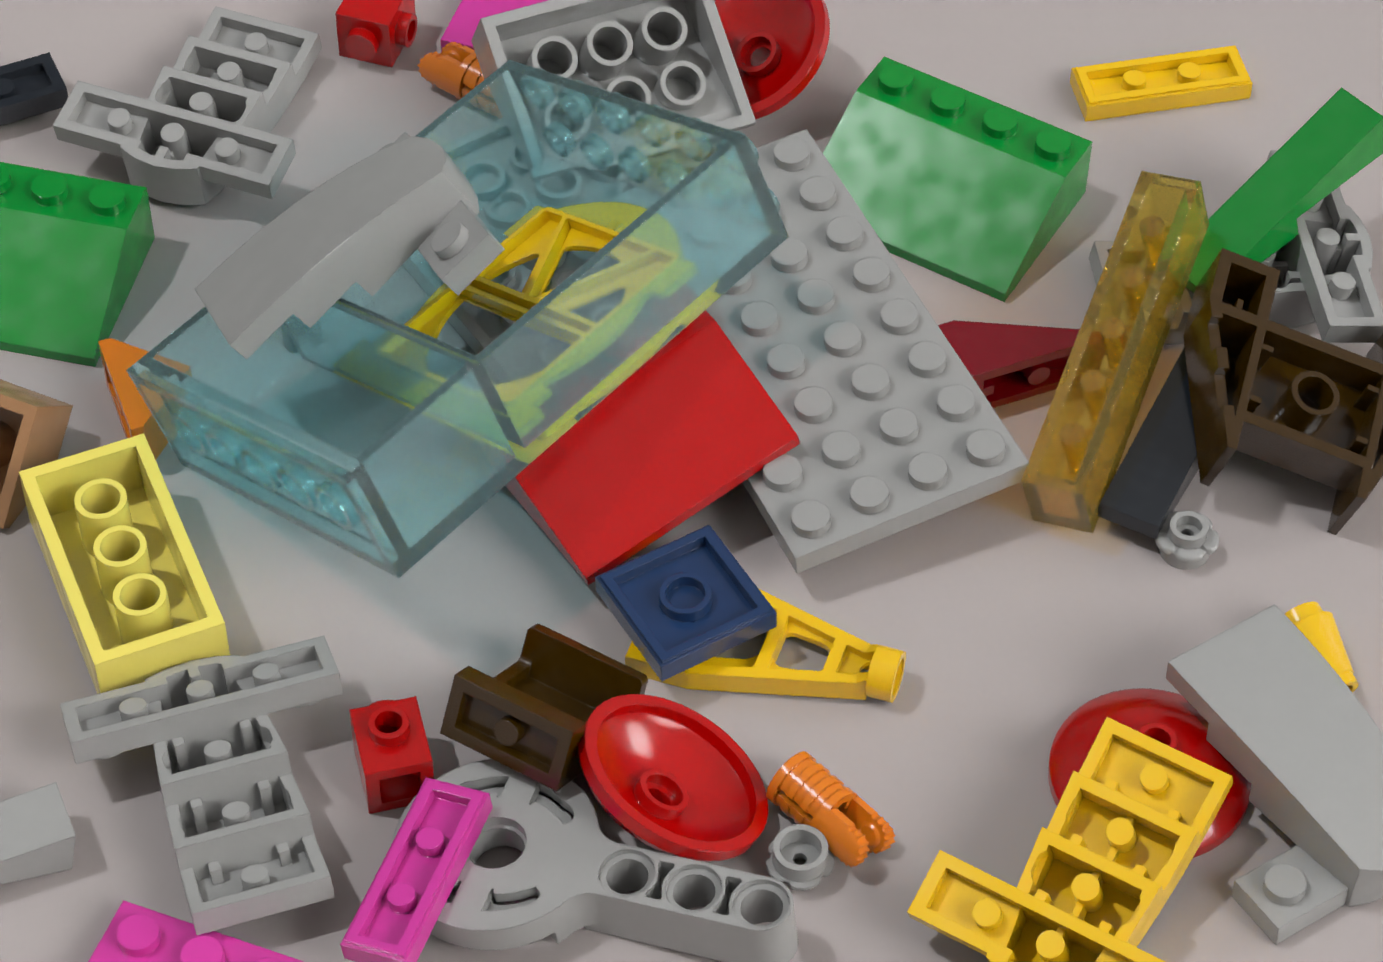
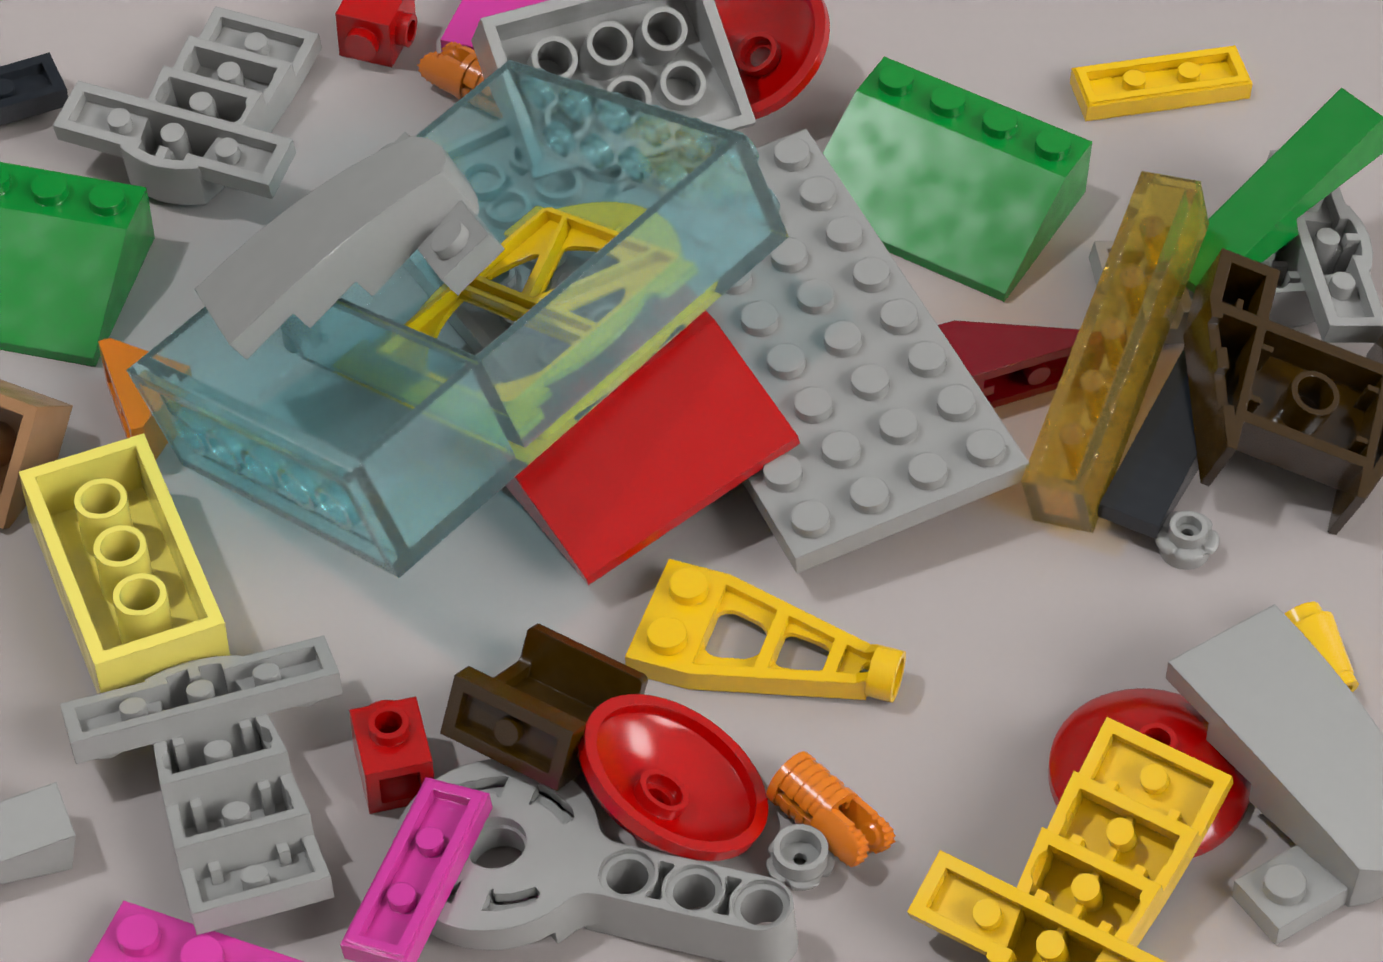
dark blue tile [595,525,777,681] -> none

